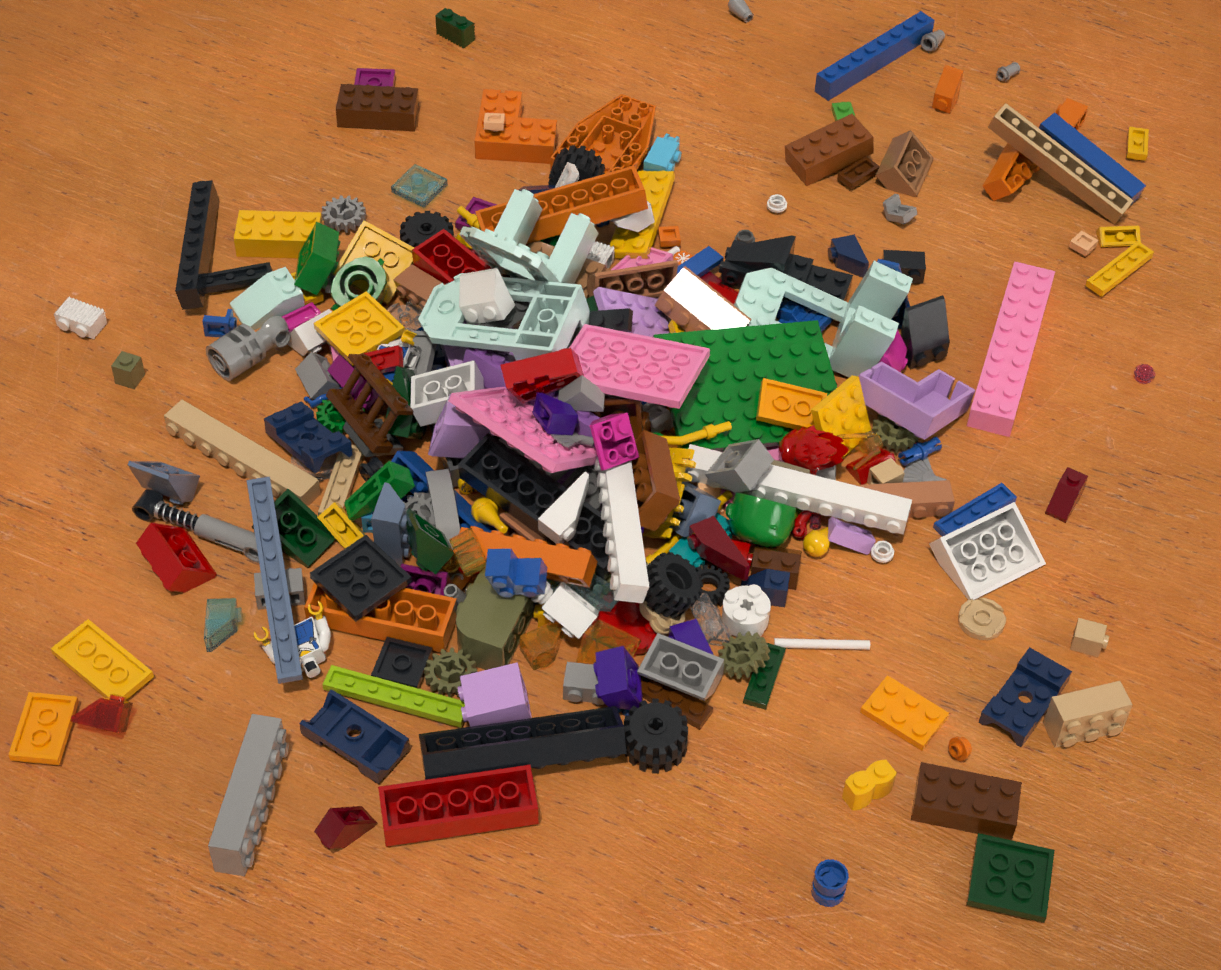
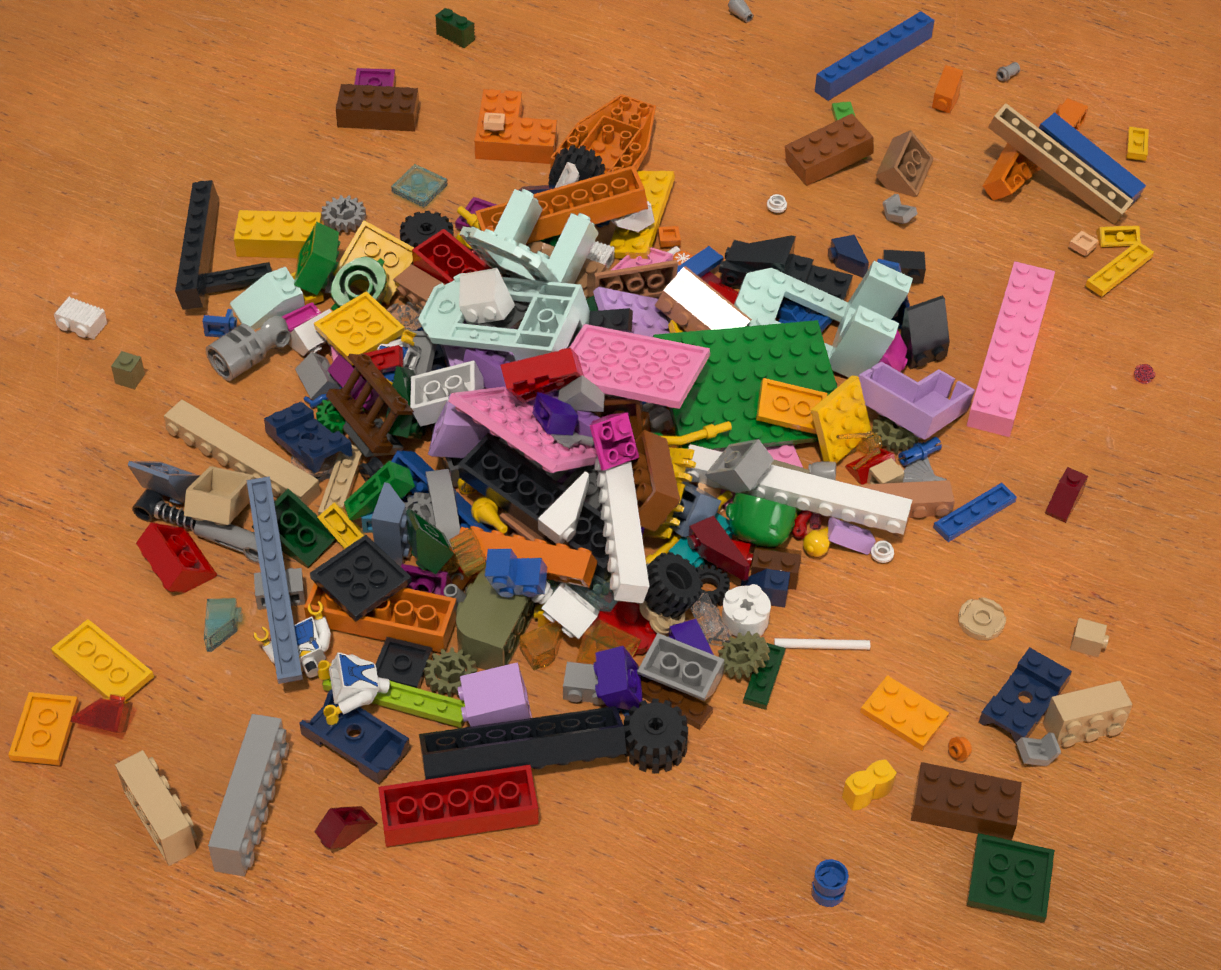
medium azure brick [643,133,682,171] -> none
dark grey plate [735,230,755,243] -> none
red head [779,425,849,476] -> none
reddish brown plate [837,156,880,190] -> none
light grey cone [921,30,945,51] -> none
white slope [929,502,1046,600] -> none
none -> tan brick [115,750,197,866]
none -> tan piece [184,466,254,526]
none -> white torso [317,653,390,725]
none -> light grey bracket [1016,732,1061,766]

